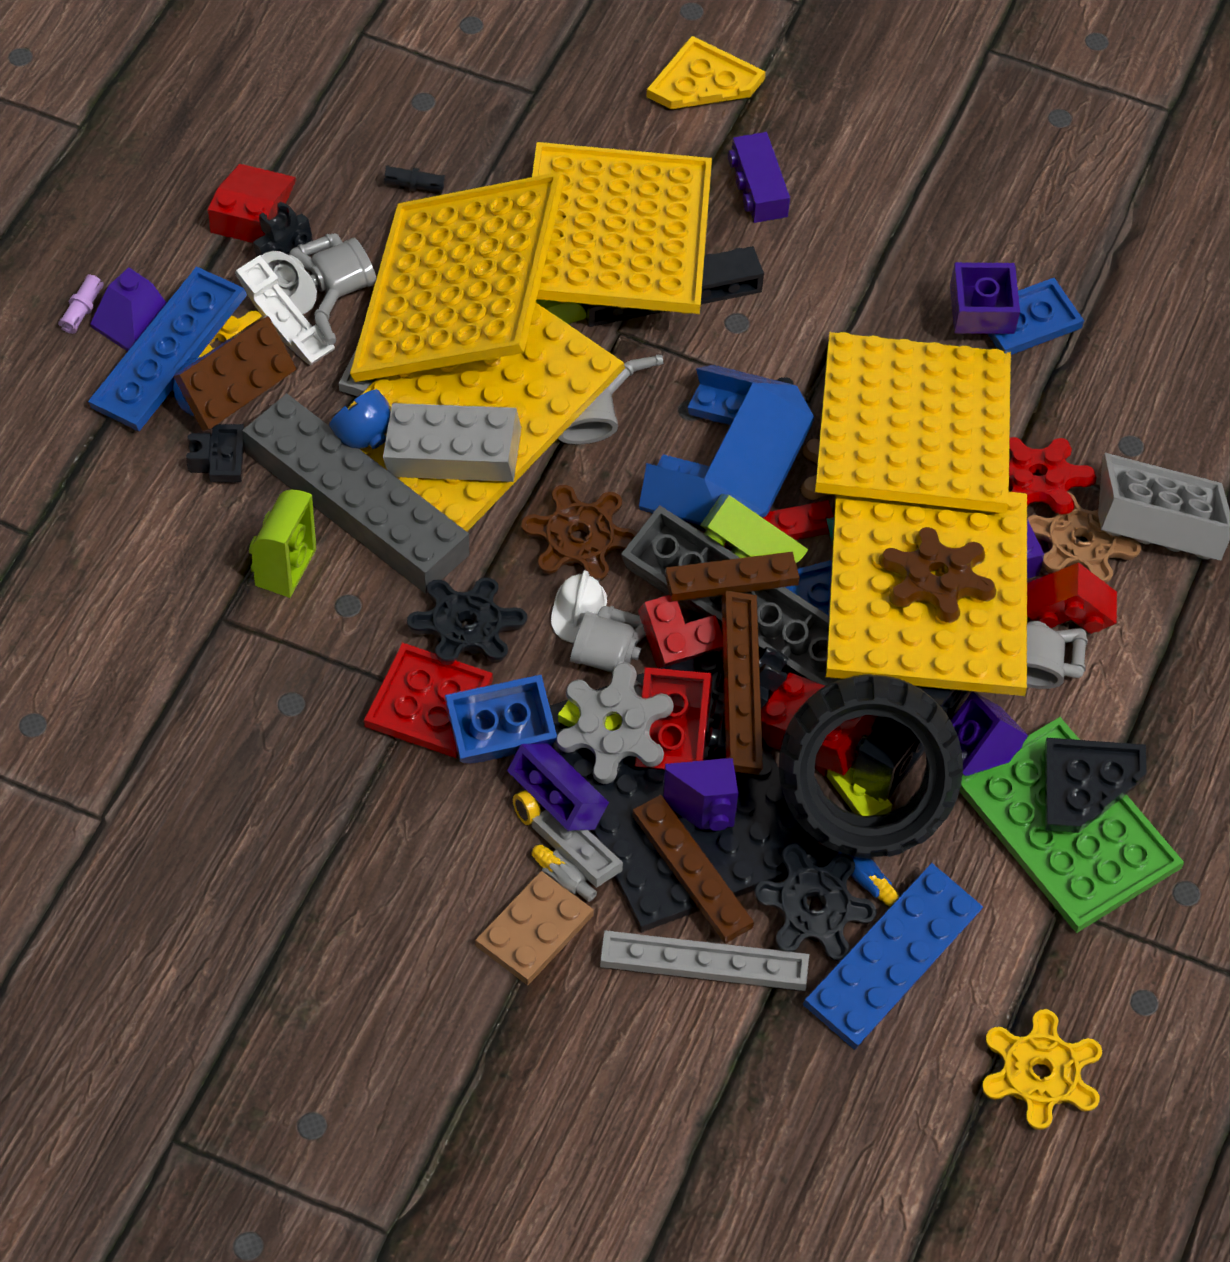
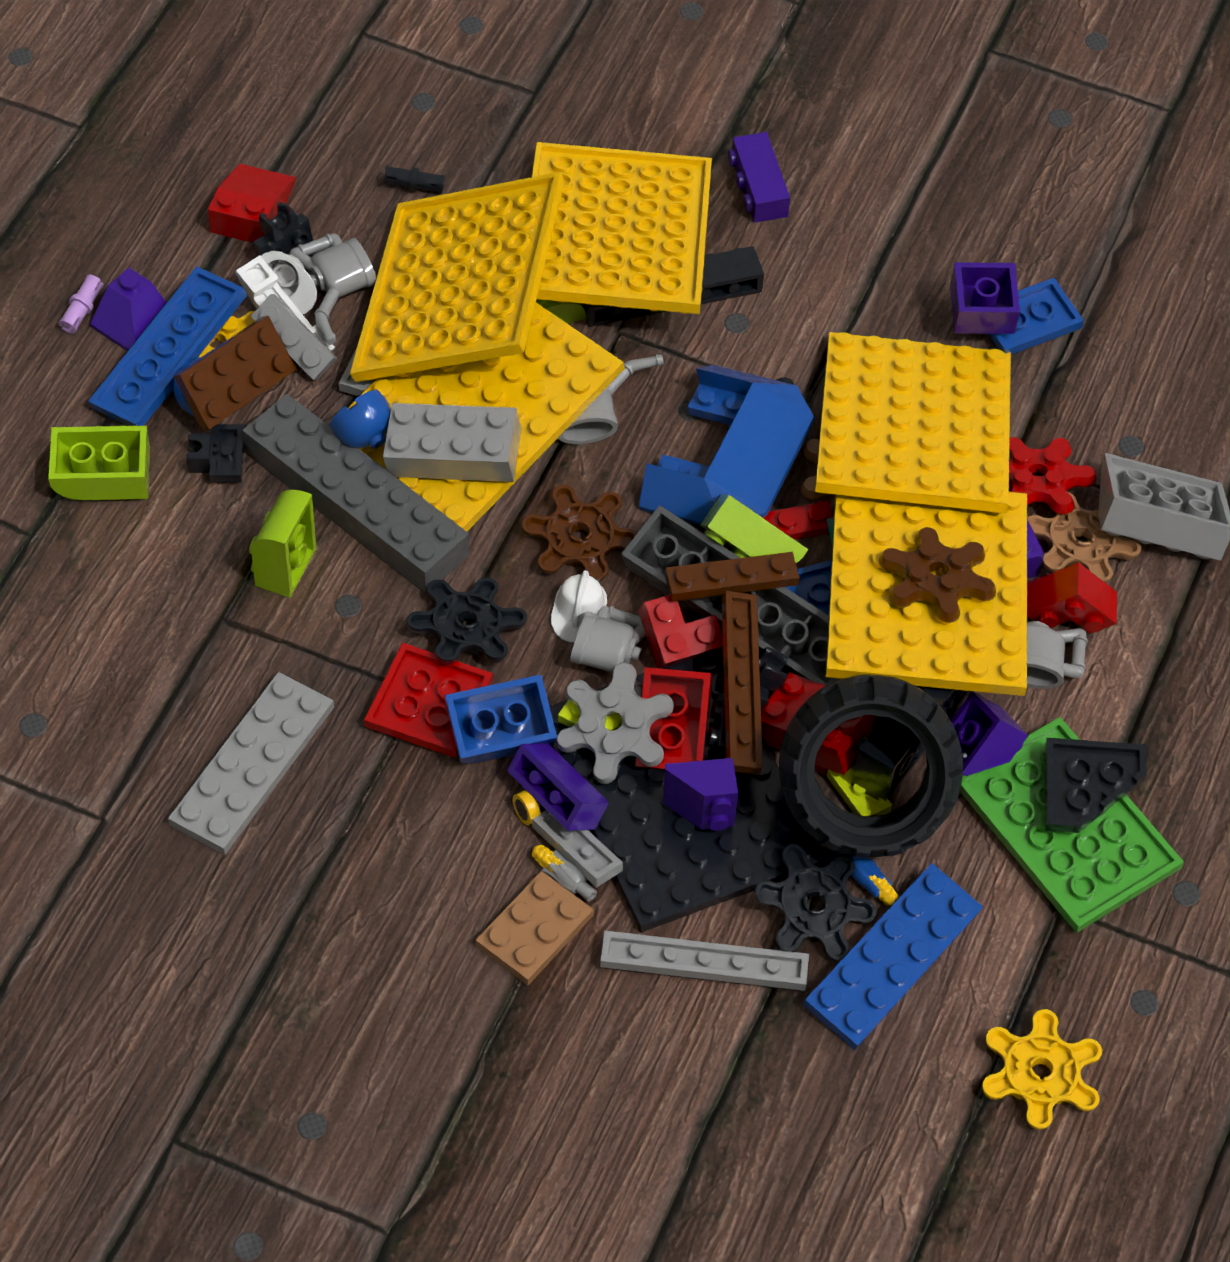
reddish brown plate [632,795,754,944] -> none
yellow plate [646,36,766,109] -> none
none -> lime brick [49,426,150,500]
none -> light grey plate [168,672,334,855]
none -> light grey plate [251,294,337,380]

